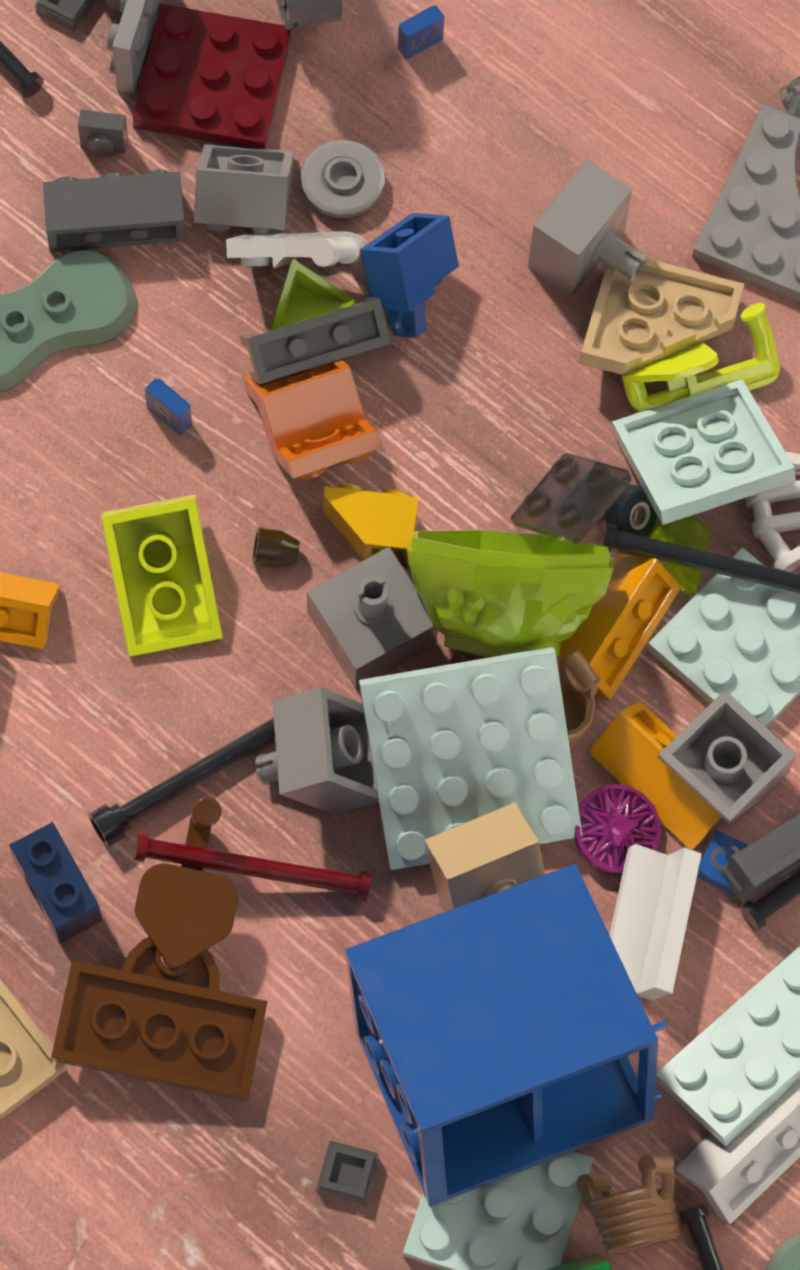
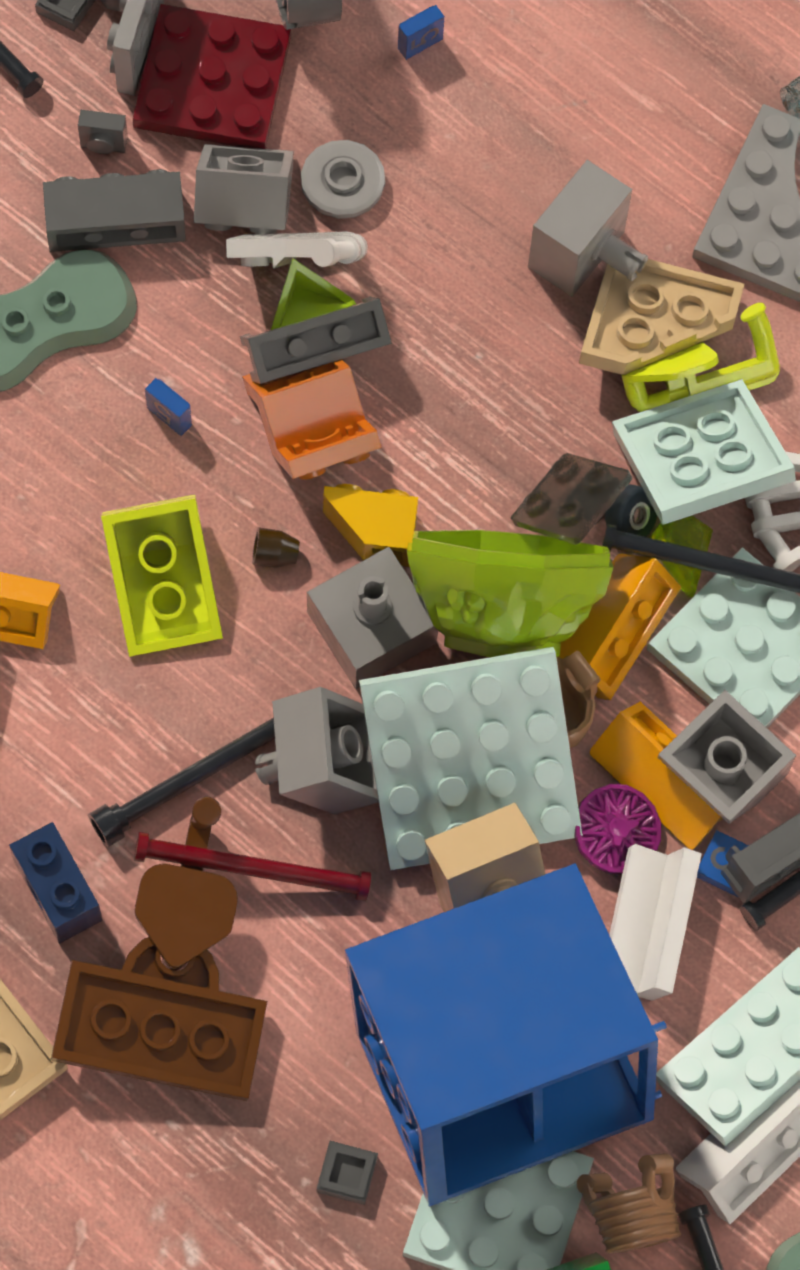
blue hinge [360,213,459,338] -> none

